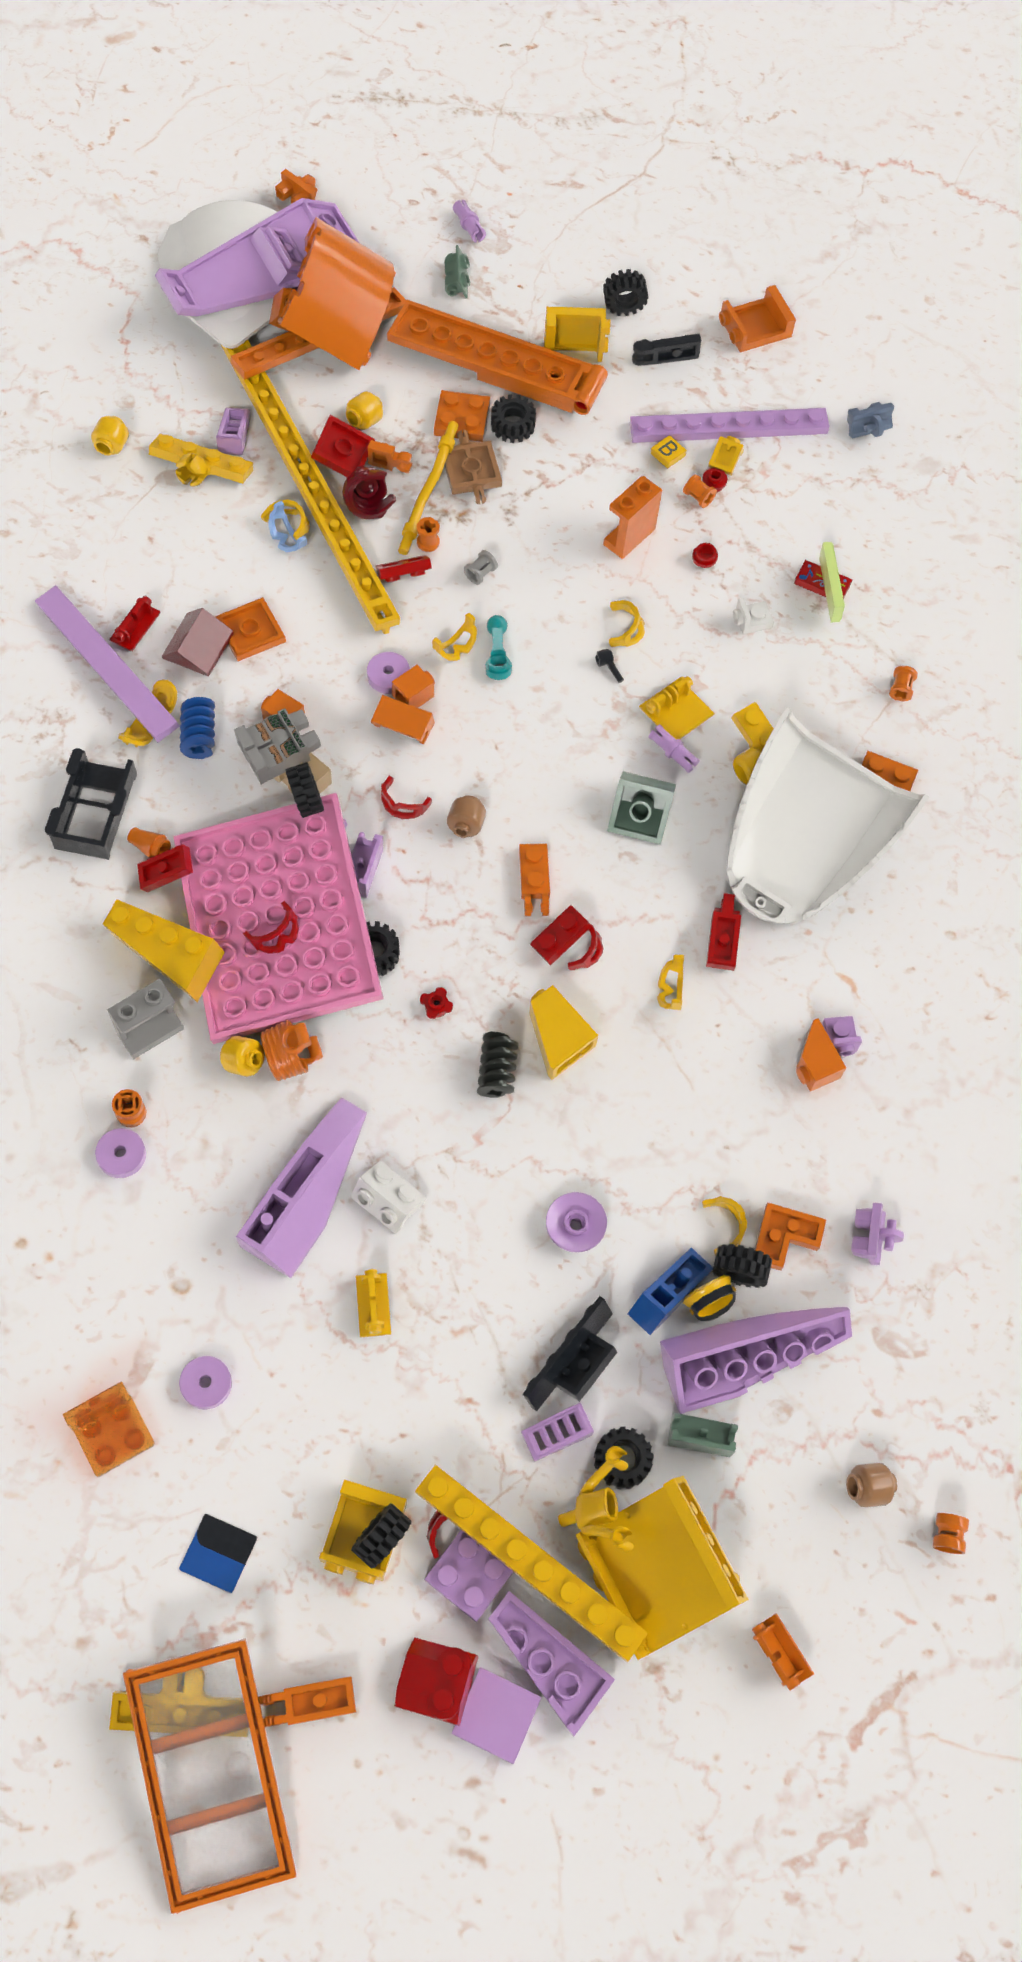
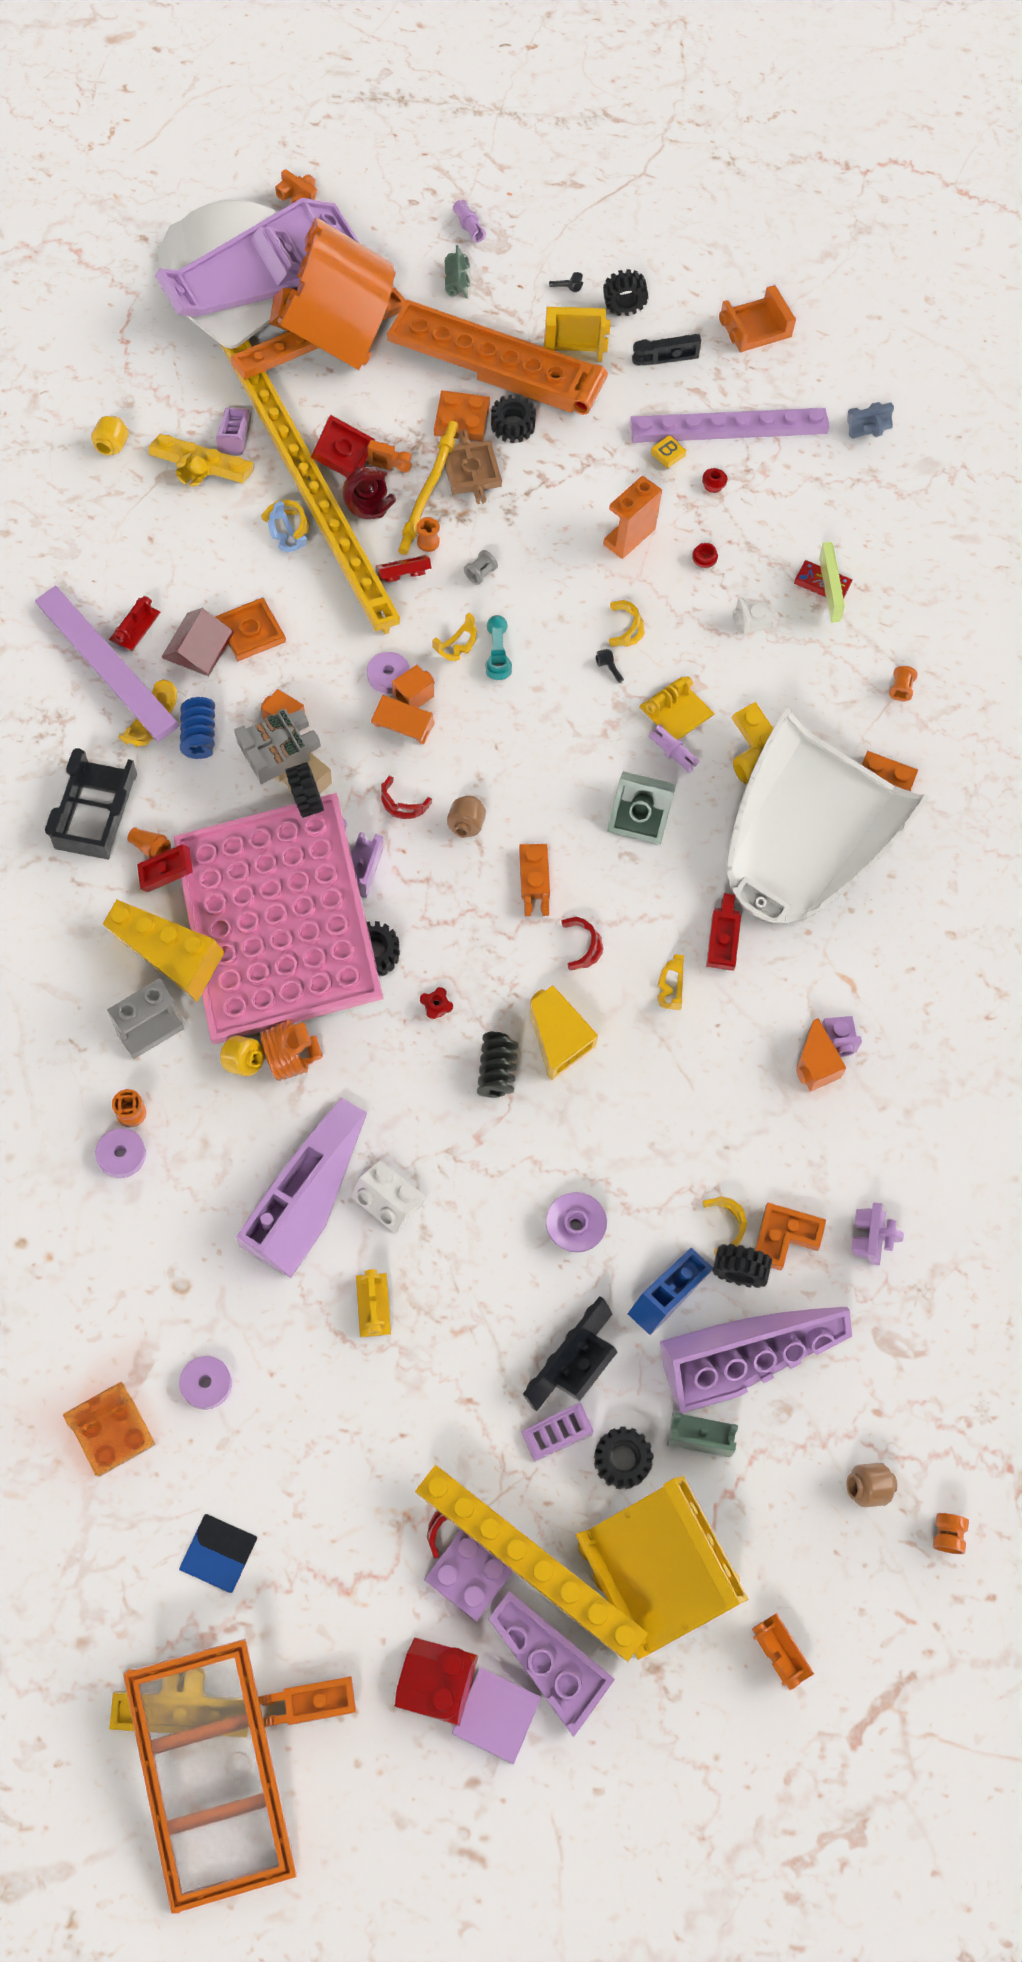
red helmet [243,901,299,954] -> none
yellow panel [319,1479,407,1585] -> none
yellow head [346,391,383,430] -> none
black tyre [351,1503,412,1569] -> none
red plate [530,905,592,966] -> none
yellow piece [558,1446,634,1552] -> none
orange bush [683,474,717,508] -> none
piece [683,1275,736,1321] -> none
yellow bracket [708,436,744,476] -> none
none -> black hand [549,272,584,293]

